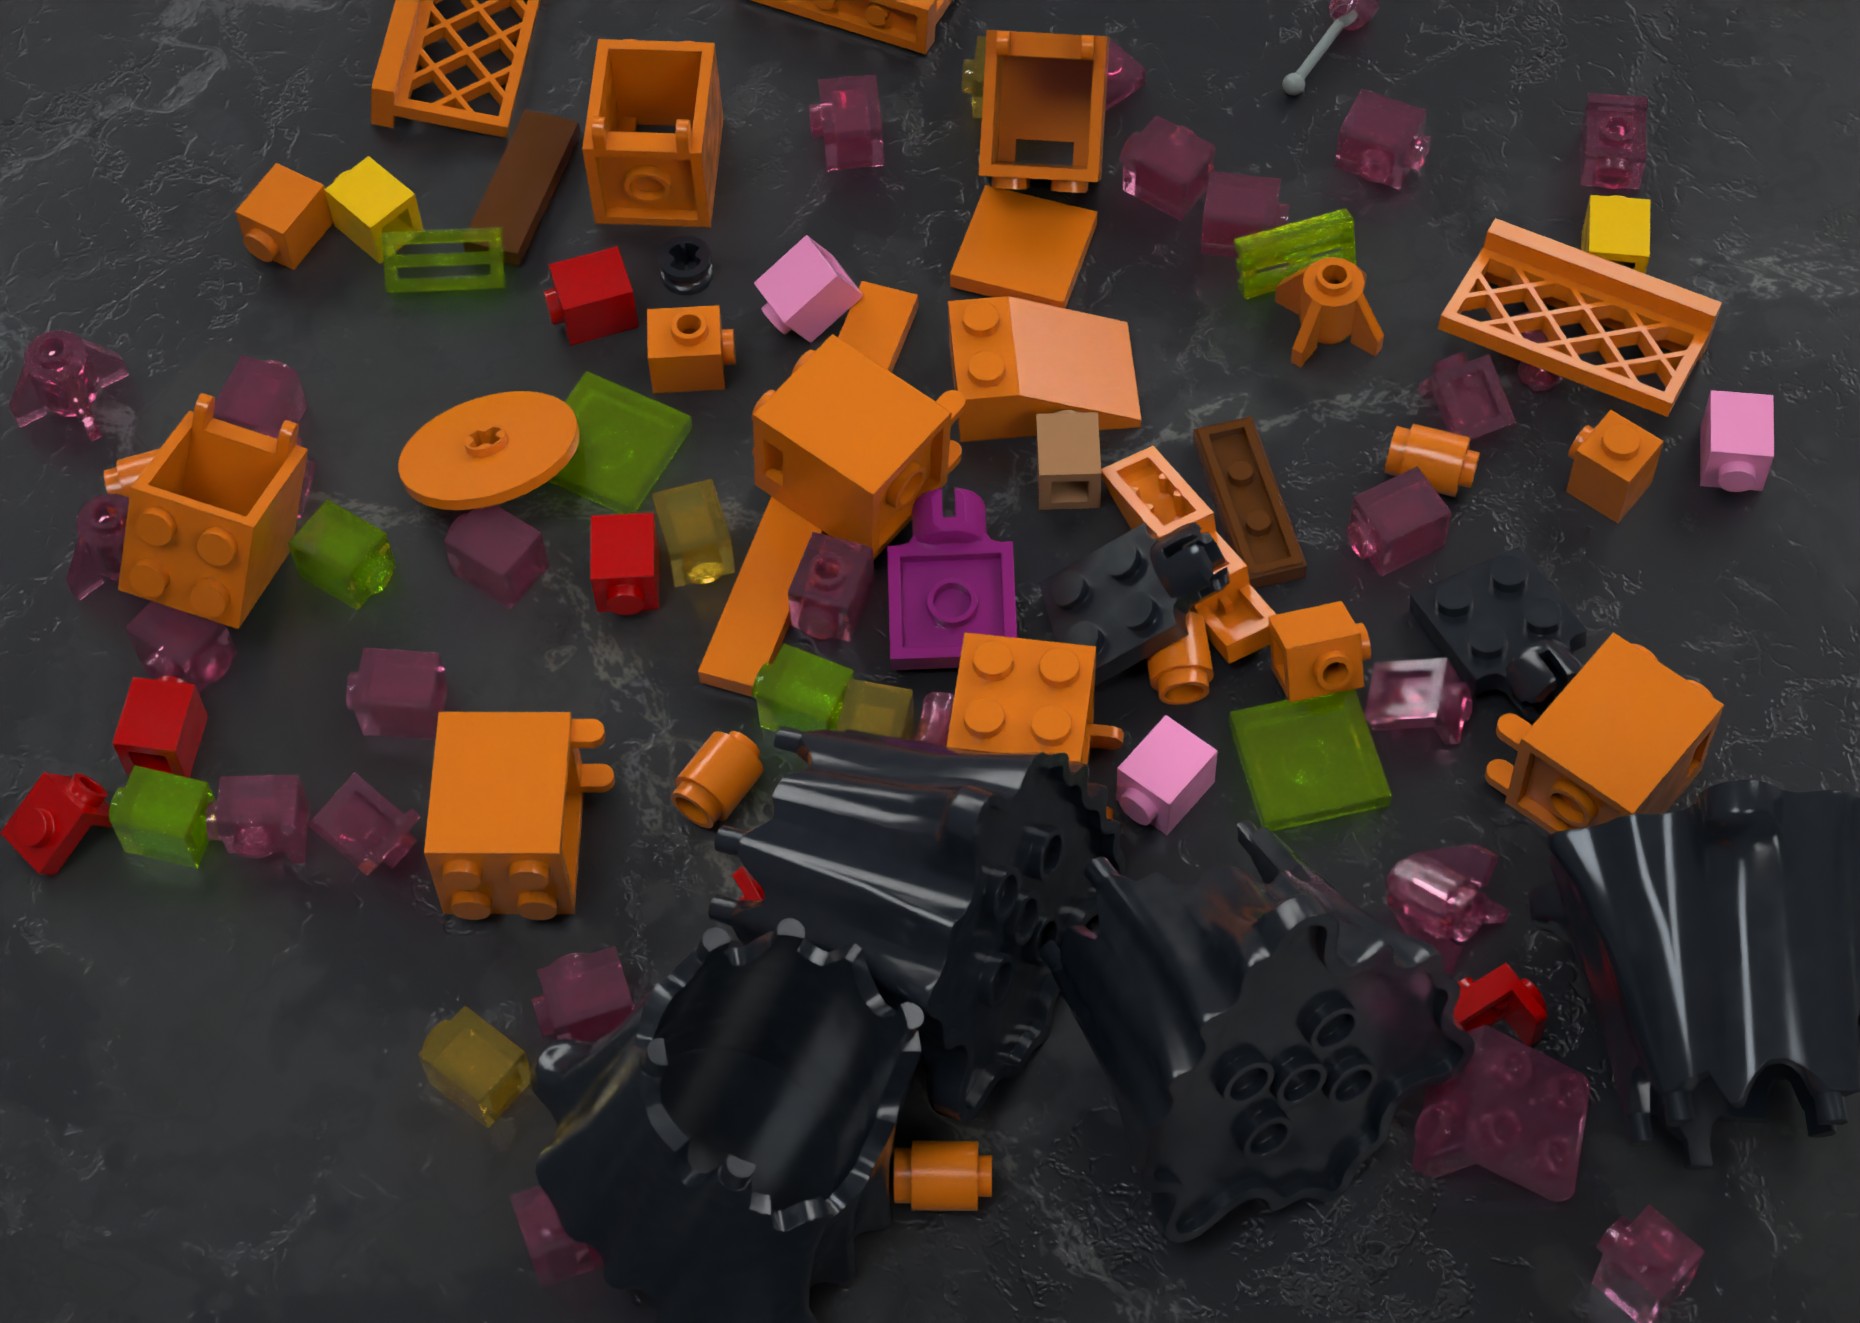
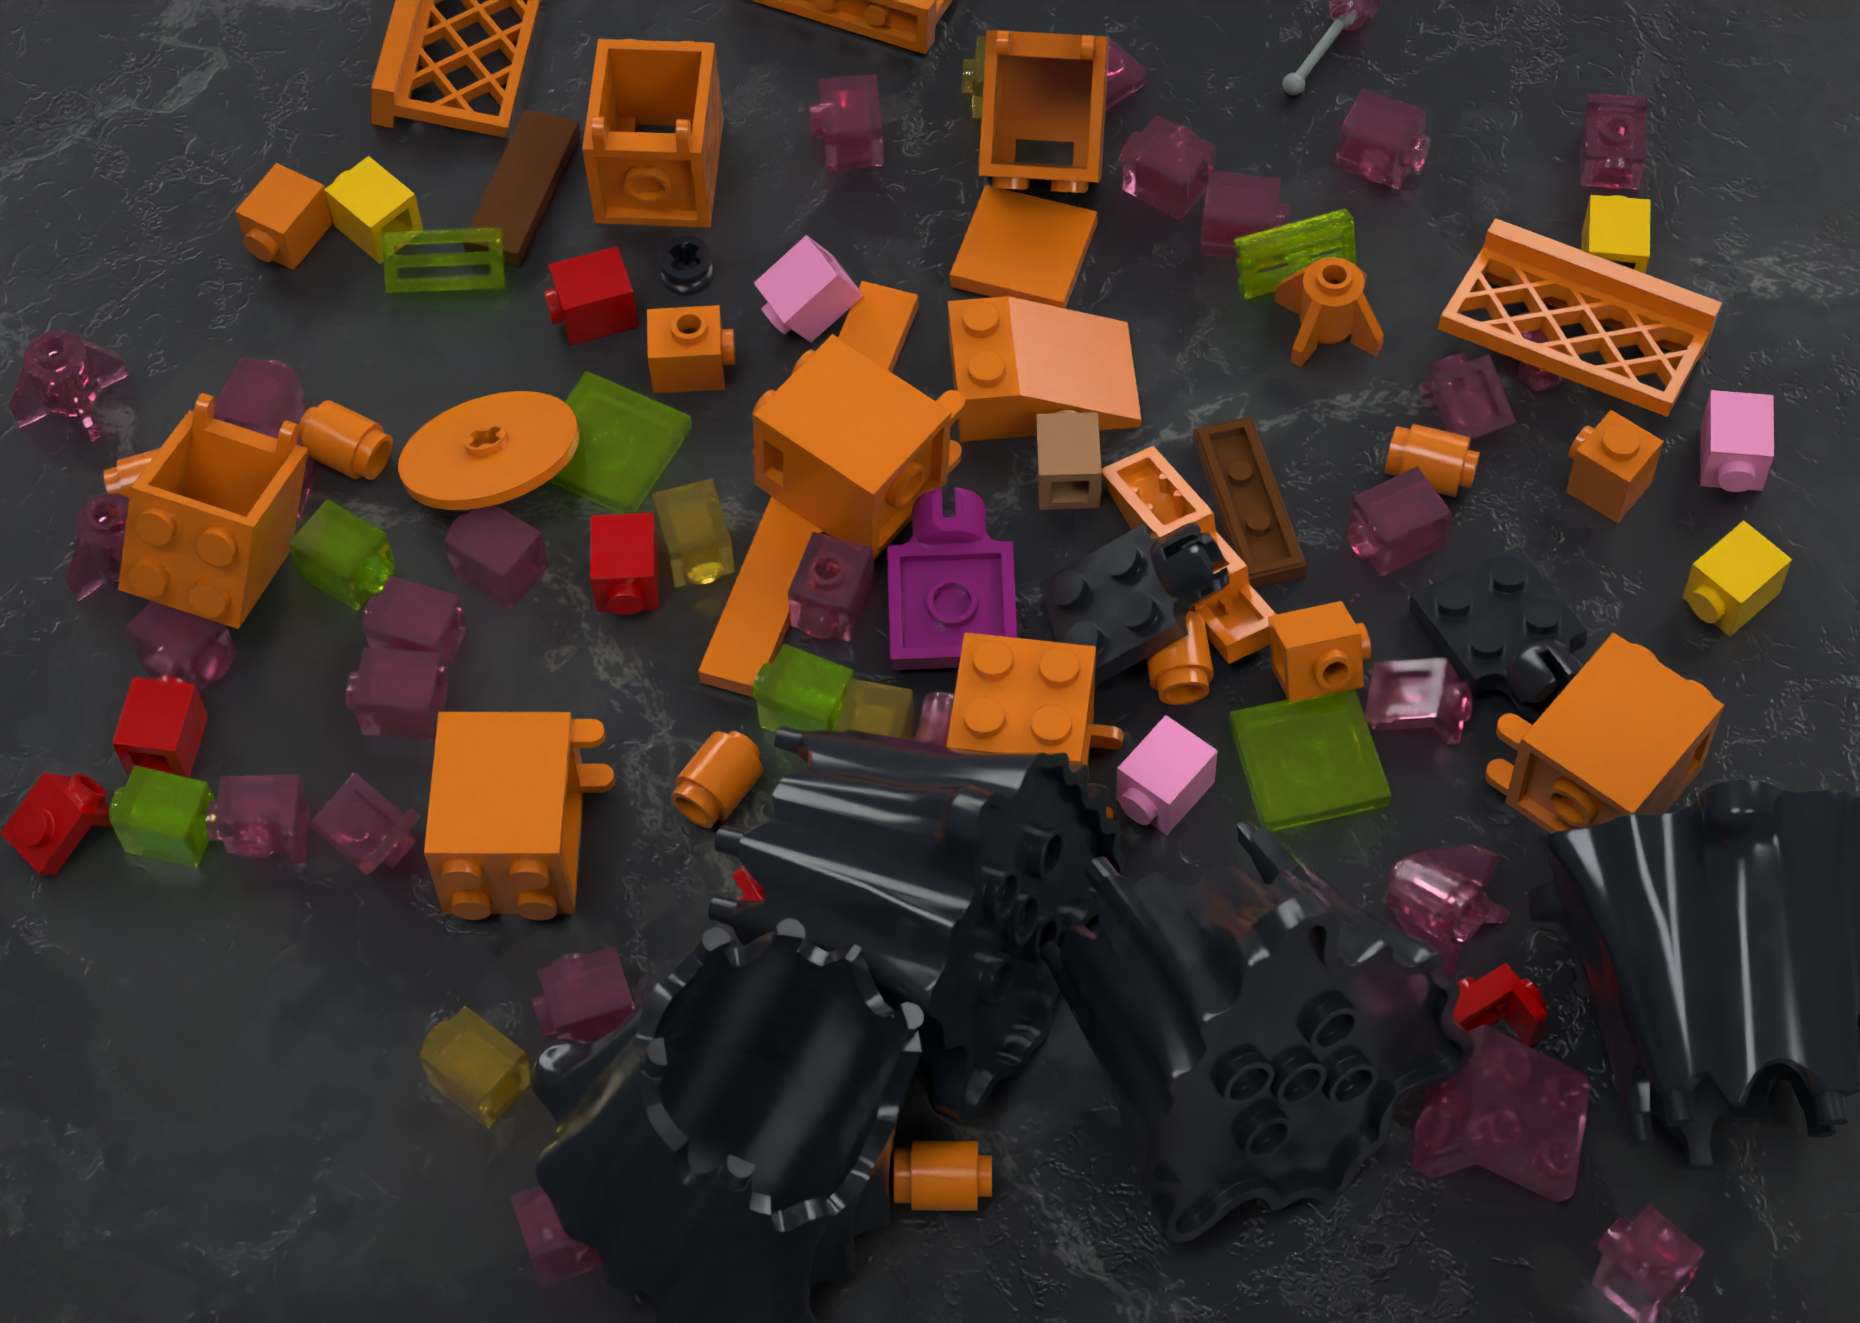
none -> orange brick [298,400,393,480]
none -> clear pink brick [361,575,468,680]
none -> yellow brick [1682,520,1792,637]

